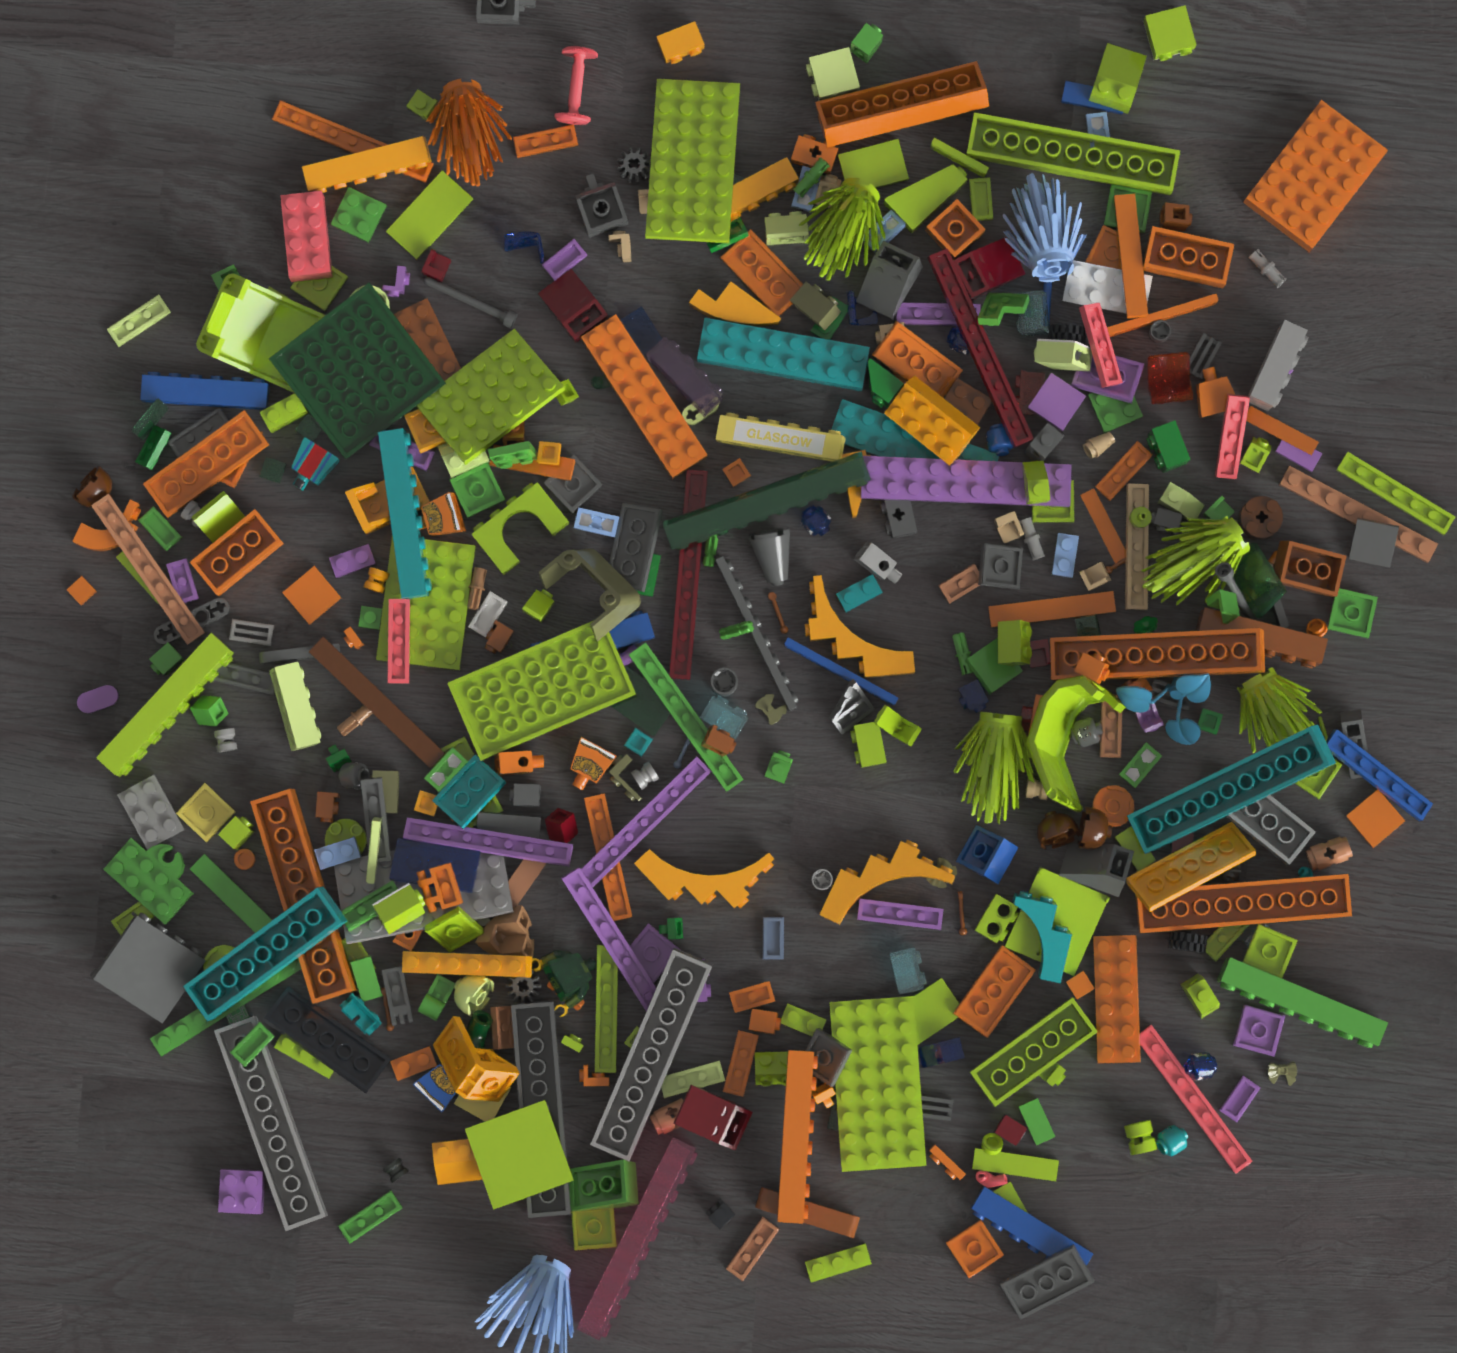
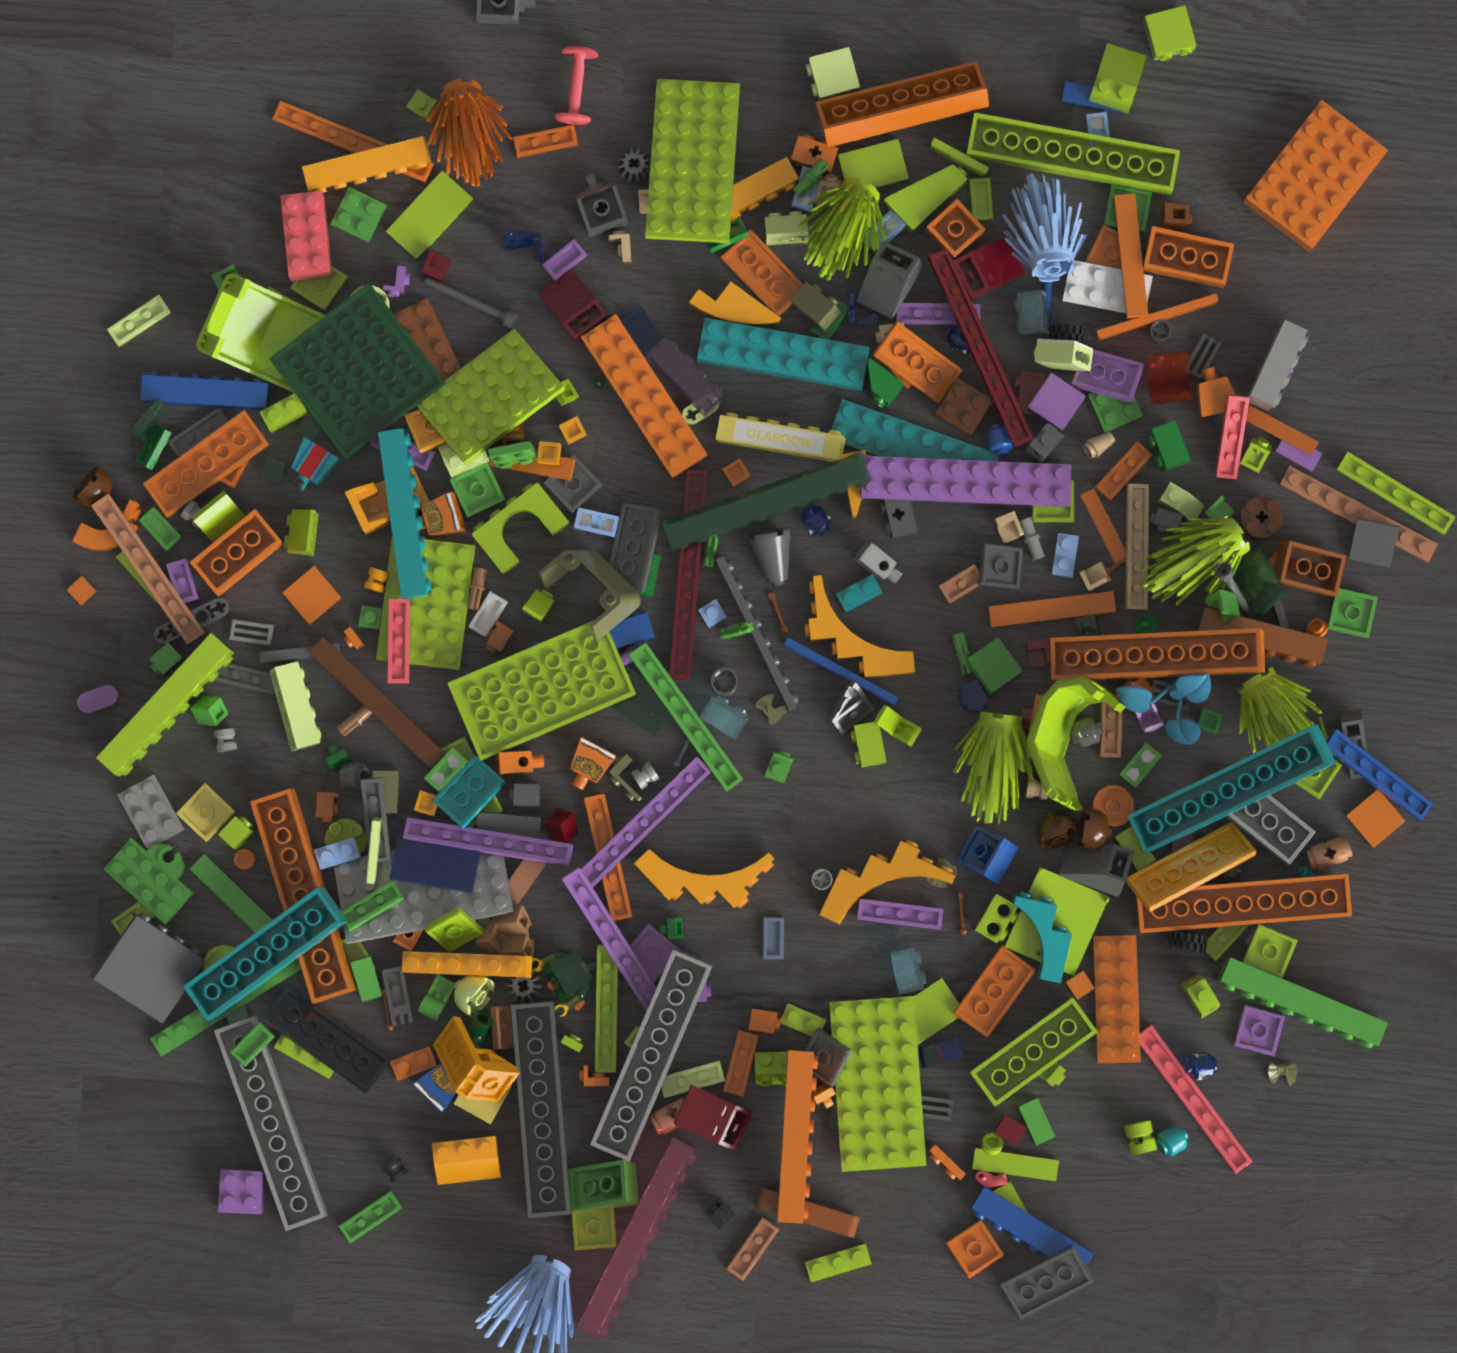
medium lavender plate [329,544,376,578] -> none
teal hinge [340,993,382,1036] -> none
lime piece [372,883,426,934] -> none
orange plate [416,862,463,913] -> none
lime tile [465,1100,574,1210] -> none
teal tile [624,728,653,757] -> none
light orange brick [656,21,705,64] -> none
dark orange brick [701,725,736,756] -> none
orange plate [729,981,775,1013] -> none
bright green brick [850,23,883,64] -> none
light orange brick [884,376,980,466] -> none
bright green plate [978,292,1029,326] -> none
lime brick [998,620,1032,666] -> none
lime slope [1022,461,1050,504] -> none
orange brick [1074,652,1110,684] -> none
coral plate [1079,303,1123,388] -> none
lime tile [1129,507,1152,528] -> none
medium lavender tile [1219,1075,1261,1122] -> none
light grey pin [1249,249,1287,288] -> none
none -> lime slope [284,510,319,556]
none -> light orange plate [559,416,587,445]
none -> light blue plate [698,599,727,628]

